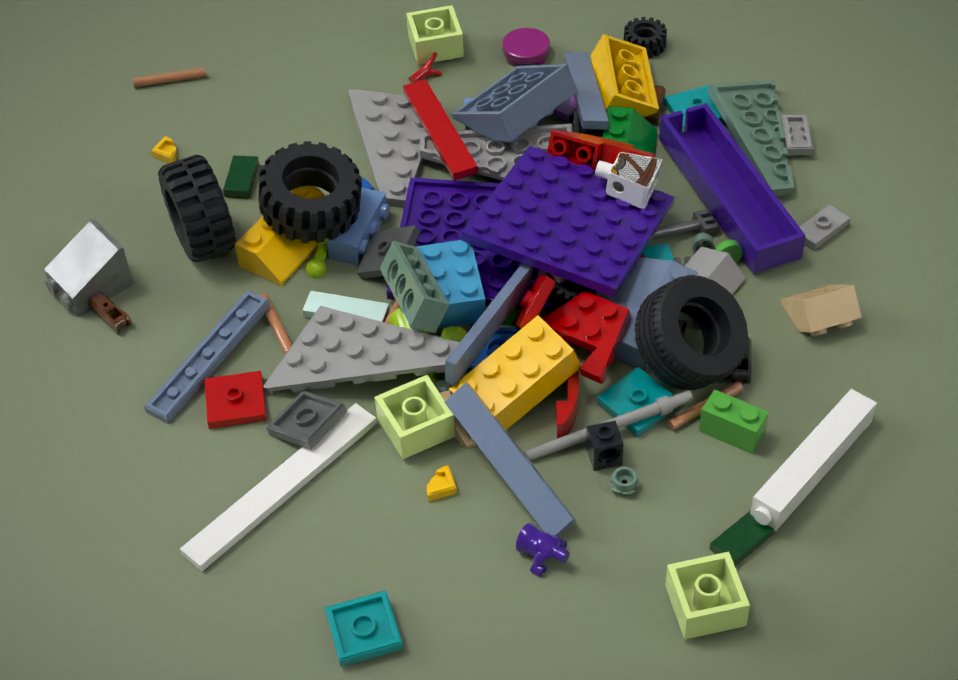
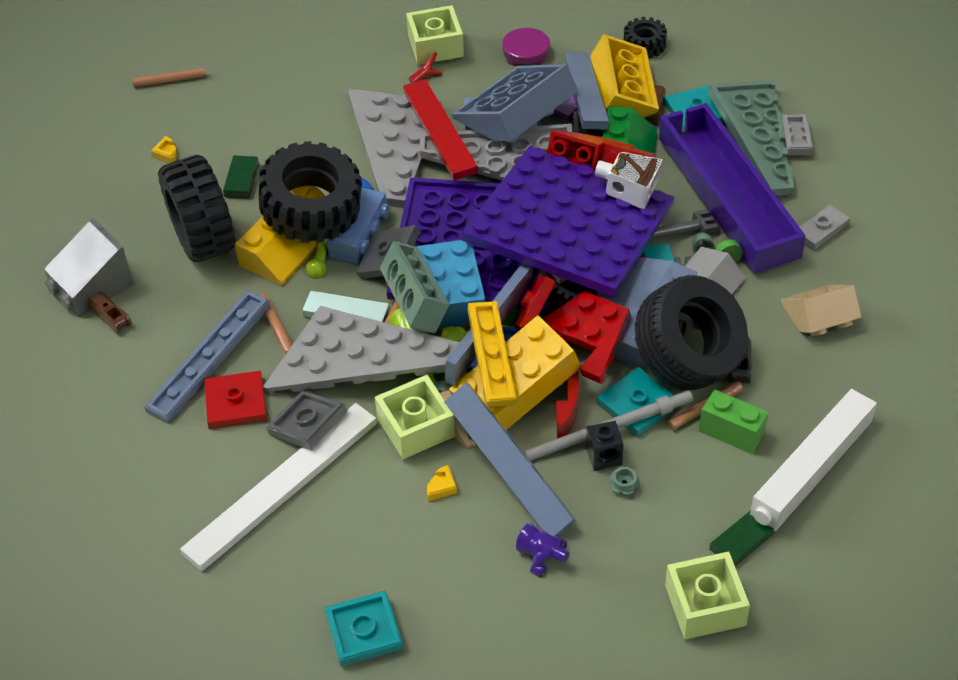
none -> yellow tile [467,301,517,407]

